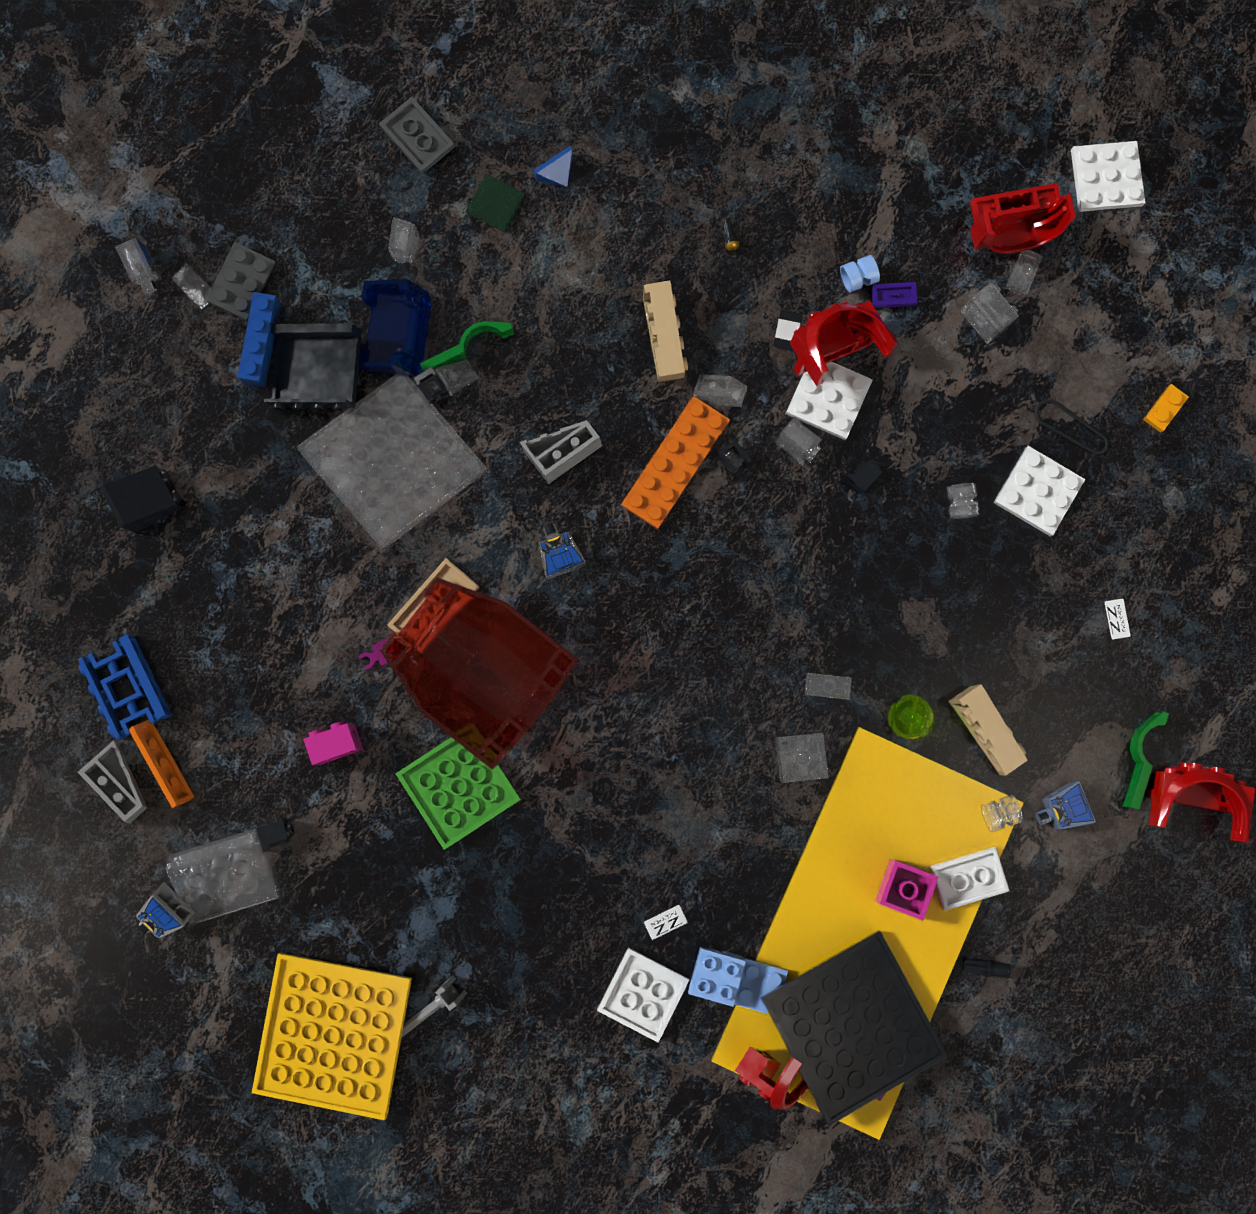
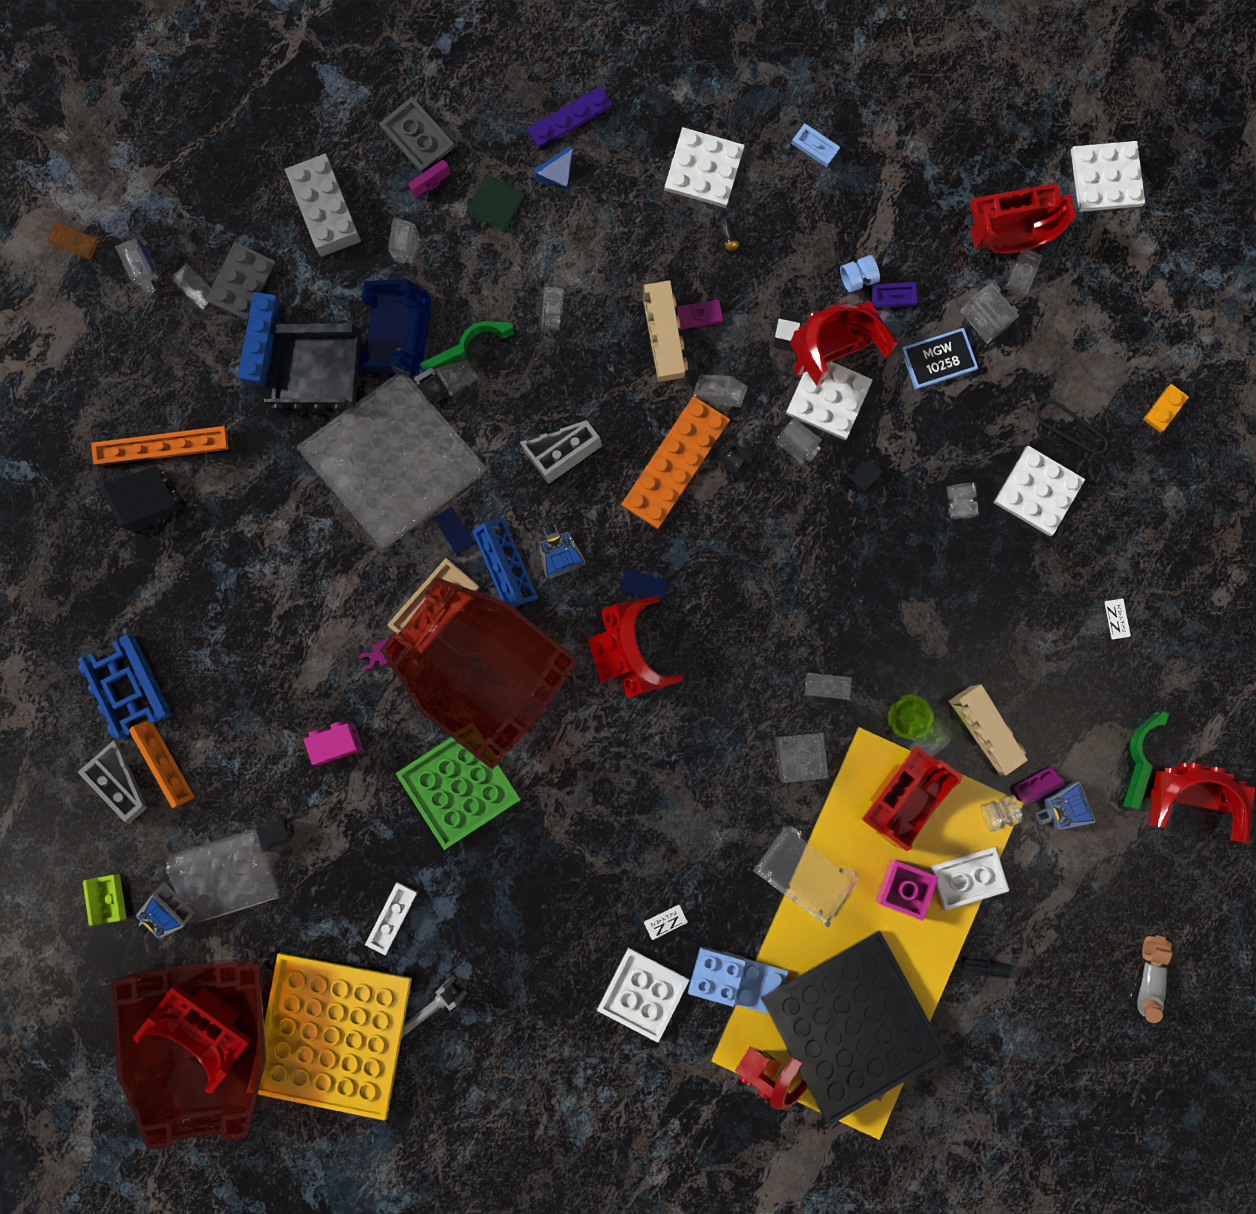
none -> clear orange tile [47,222,99,260]
none -> lime bracket [83,874,127,926]
none -> orange plate [91,426,229,466]
none -> clear red windscreen [111,959,267,1151]
none -> red piece [133,984,251,1094]
none -> light grey piece [285,153,361,257]
none -> white plate [365,882,418,955]
none -> magenta plate [408,160,450,198]
none -> clear blue tile [433,506,476,556]
none -> blue fence [472,518,538,612]
none -> dark purple plate [527,86,612,149]
none -> clear leg [542,286,565,330]
none -> red piece [588,595,683,698]
none -> clear blue tile [619,569,668,603]
none -> white plate [664,127,744,208]
none -> magenta plate [676,300,723,330]
none -> clear windscreen [753,826,859,927]
none -> light blue plate [791,123,840,167]
none -> red piece [861,746,962,851]
none -> black tile [901,328,978,390]
none -> clear slope [908,717,954,757]
none -> magenta plate [1012,766,1065,806]
none -> piece [1137,935,1173,1023]

